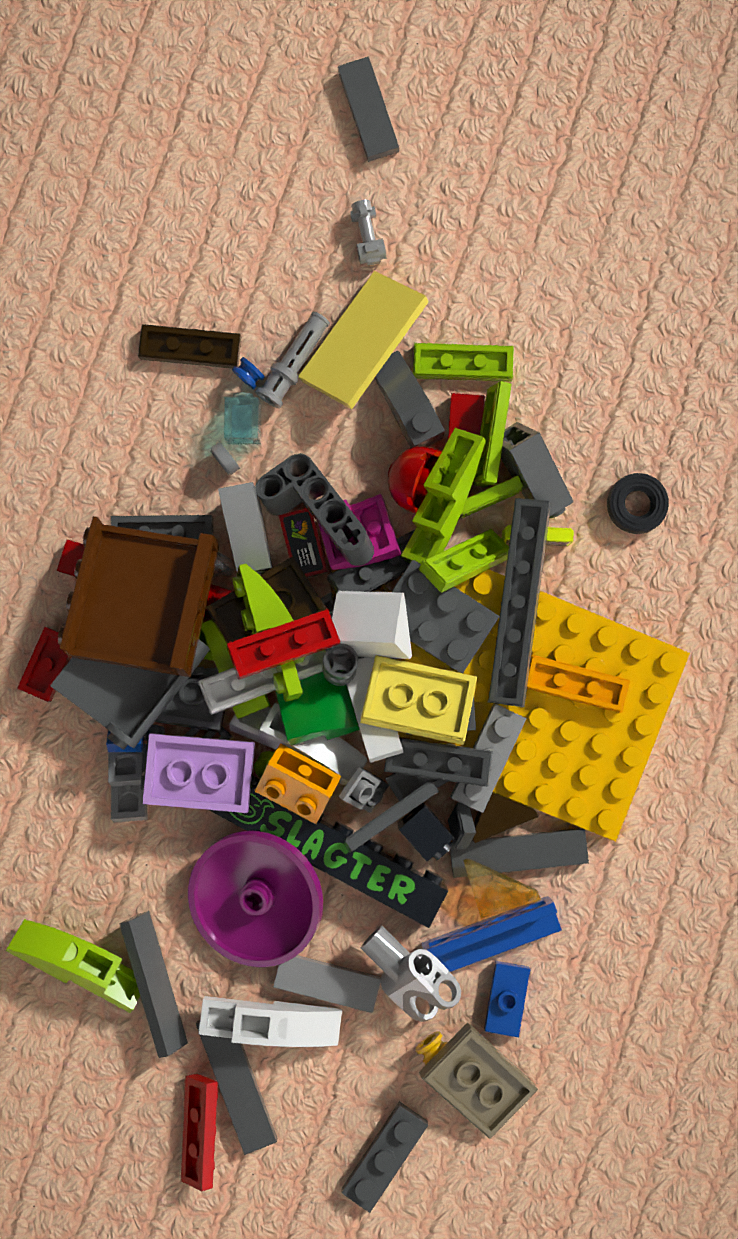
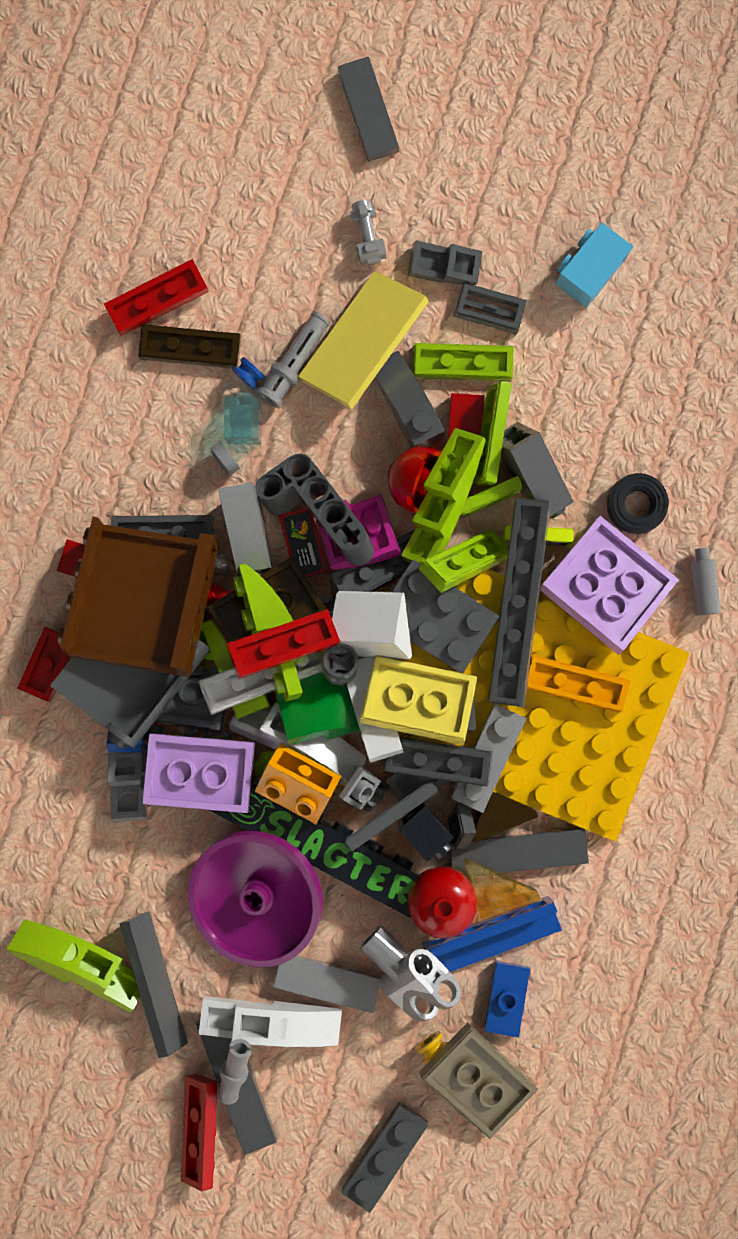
none -> red plate [104,259,209,336]
none -> light grey pin [217,1039,252,1105]
none -> dark grey slope [408,240,483,285]
none -> red cylinder [408,867,477,939]
none -> dark grey tile [454,282,527,335]
none -> lavender plate [540,516,679,655]
none -> medium azure brick [556,222,634,308]
none -> light grey cylinder [690,548,721,616]

